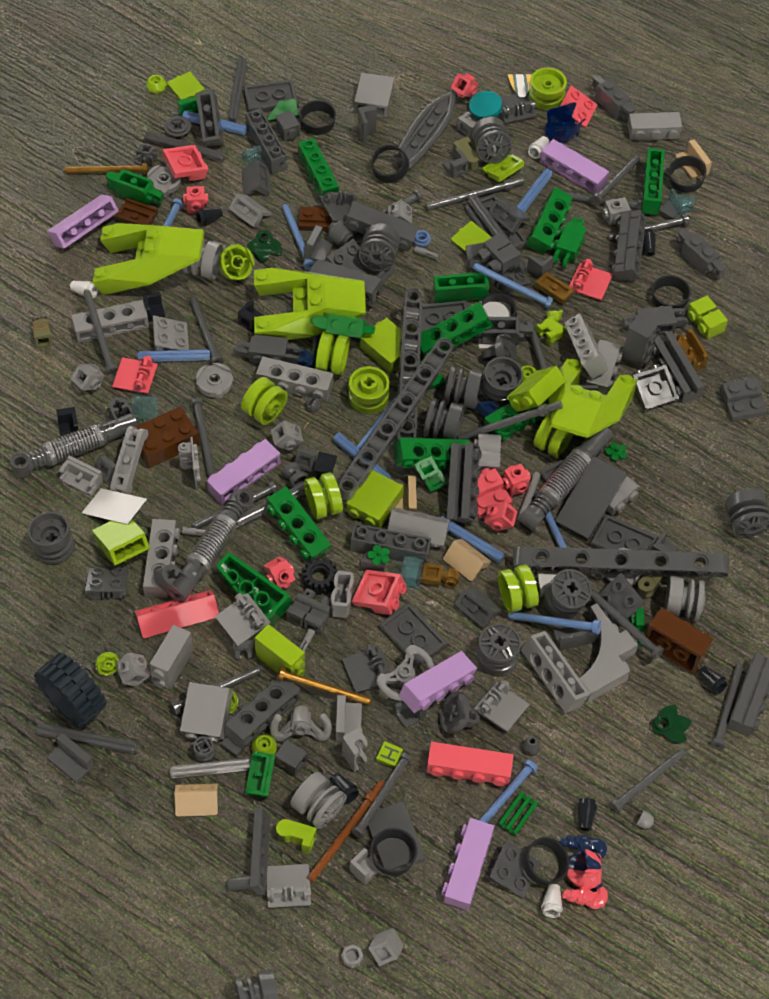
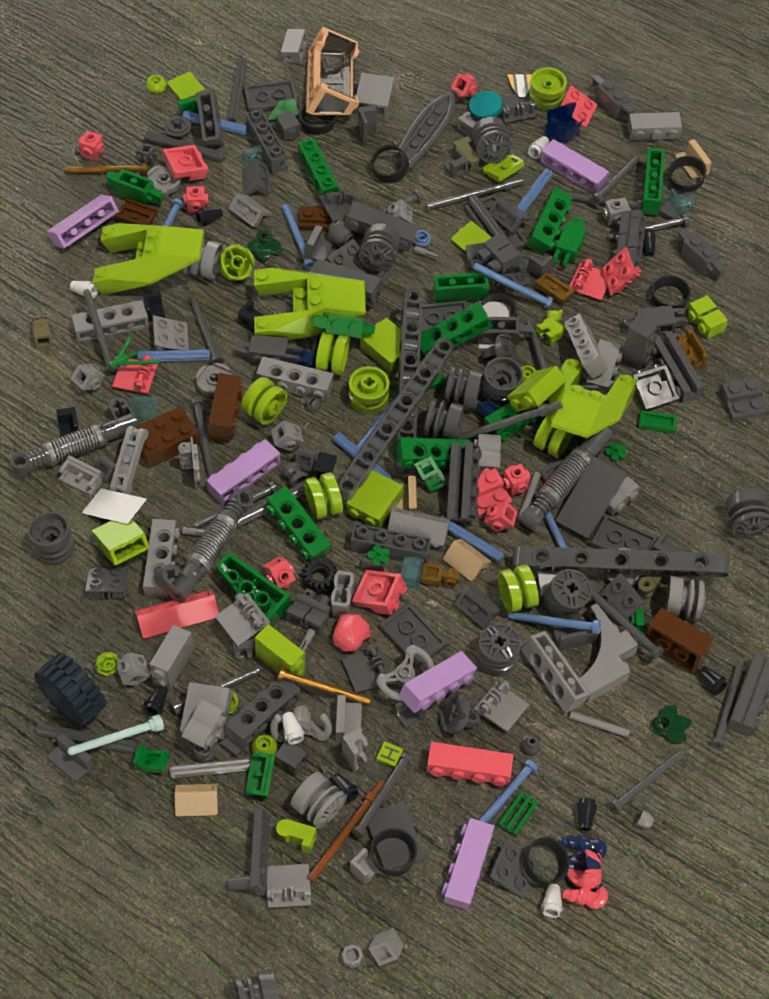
none -> light aqua piece [67,714,164,755]
none -> coral brick [78,131,105,161]
none -> green plant [108,333,160,369]
none -> green bracket [133,745,170,773]
none -> black cone [144,685,168,716]
none -> light grey brick [182,700,227,750]
none -> reddish brown brick [208,373,244,443]
none -> light grey hinge [280,29,308,64]
none -> white cone [282,712,305,745]
none -> windscreen [306,27,359,115]
none -> coral hair [333,613,372,652]
none -> light grey bar [569,711,630,738]
none -> coral hinge [601,247,641,295]
none -> green tile [638,410,678,435]

